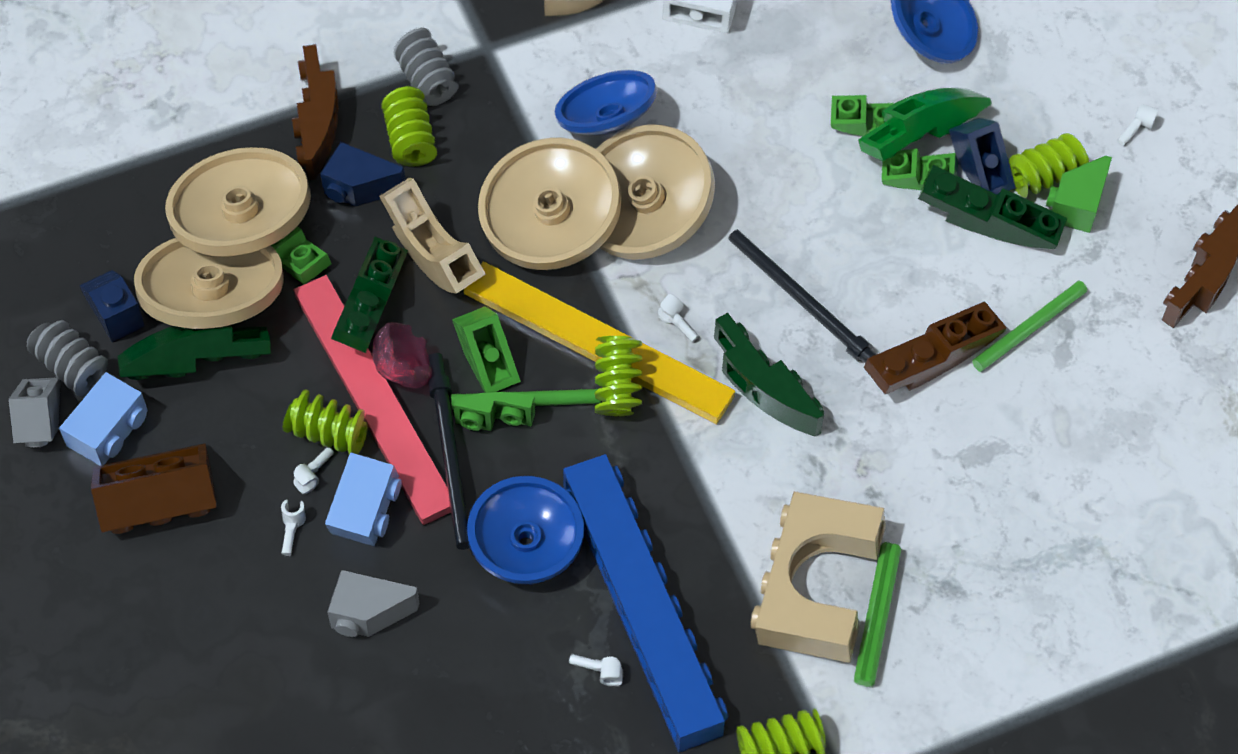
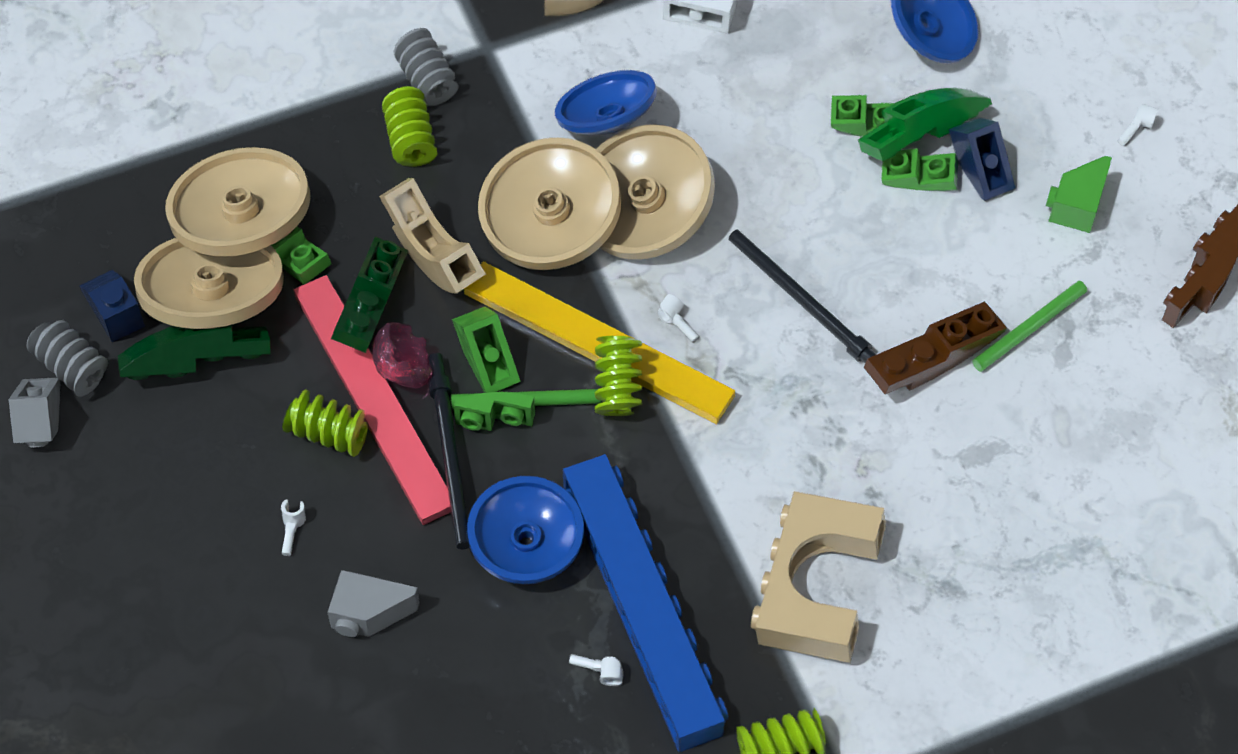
light blue brick [59,372,148,466] -> none
reddish brown slope [91,443,217,534] -> none
reddish brown slope [292,44,339,180] -> none
white hand [294,447,334,494] -> none
dark blue slope [321,142,405,206] -> none
light blue brick [325,452,402,546] -> none
dark green slope [714,312,824,437] -> none
bright green axle [854,542,901,687] -> none
dark green slope [918,165,1067,249] -> none
lime piece [1009,133,1089,198] -> none

